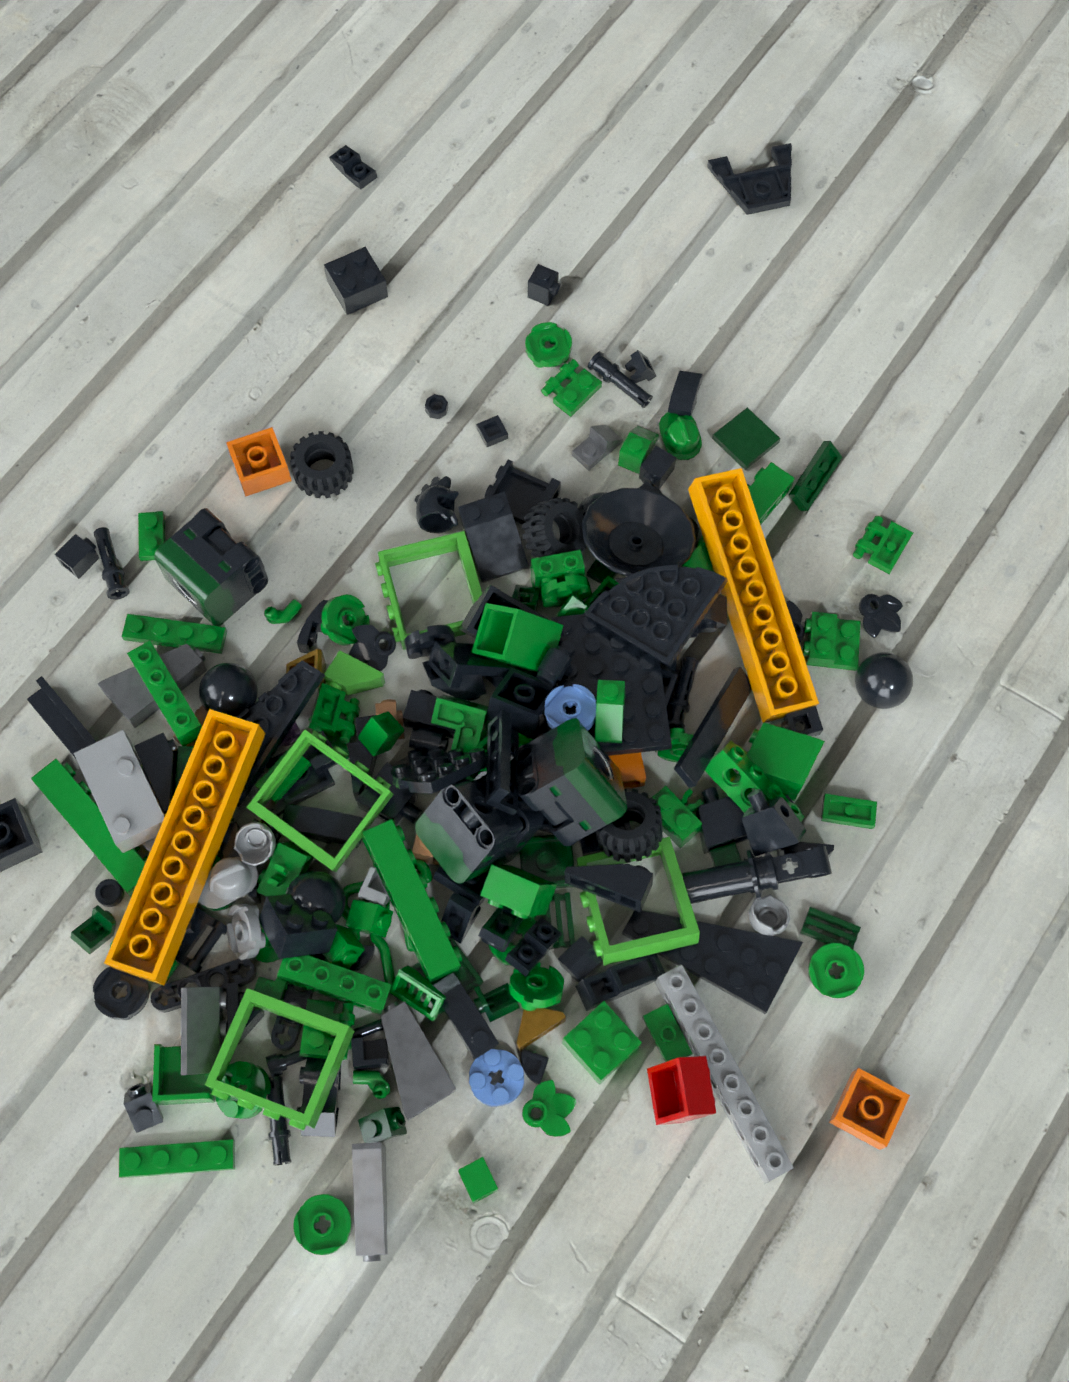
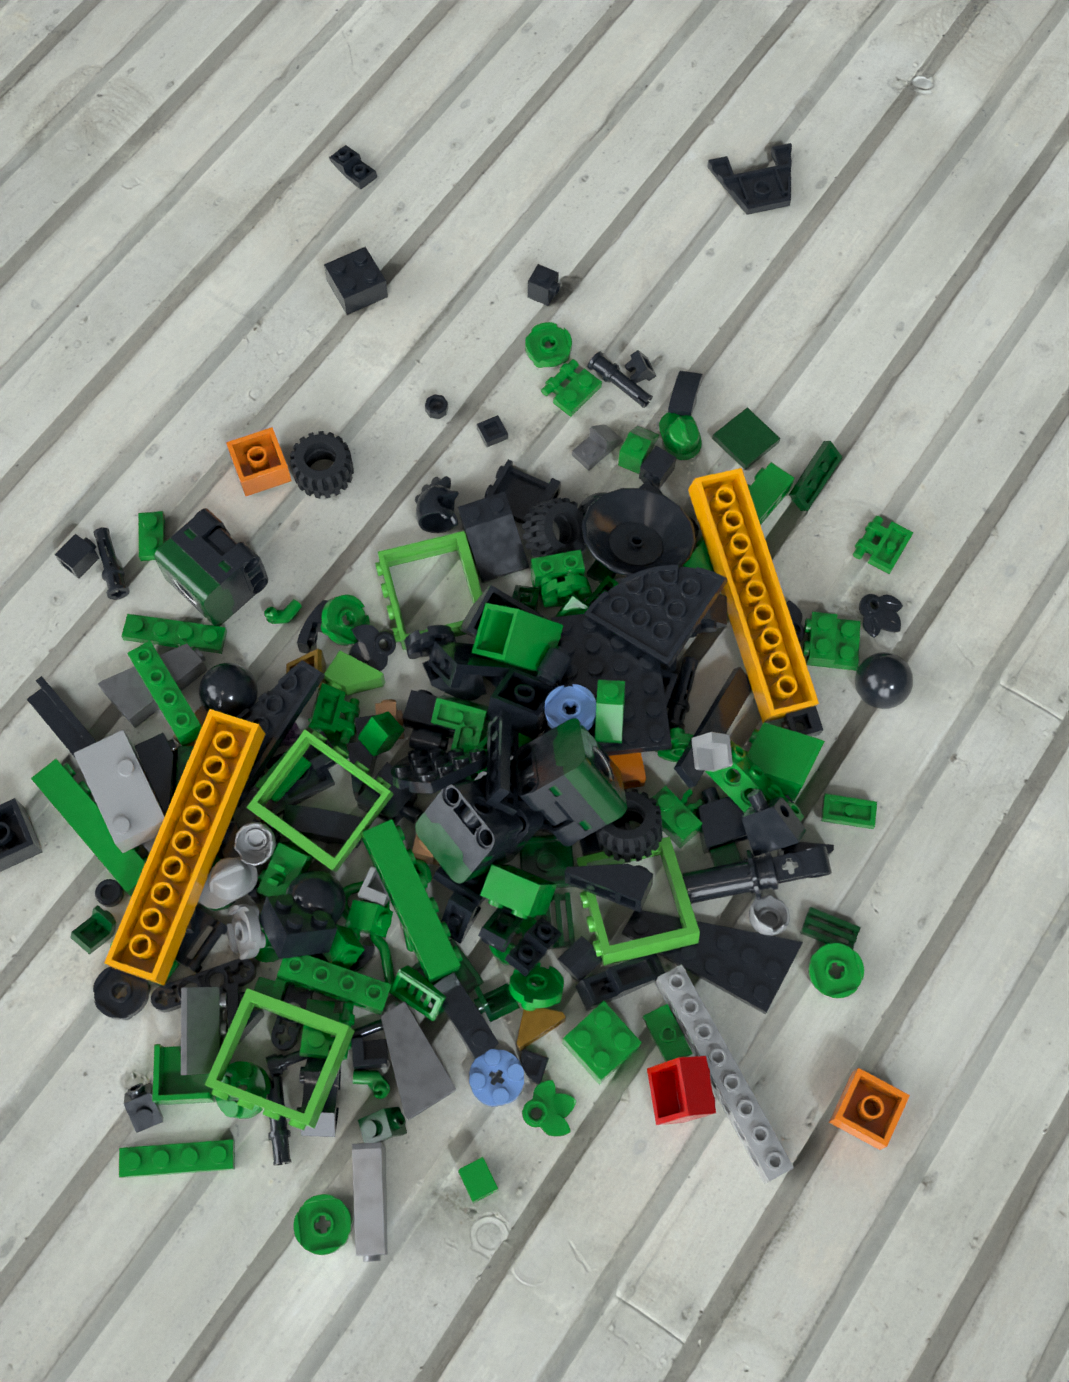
none -> light grey panel [692,732,733,772]

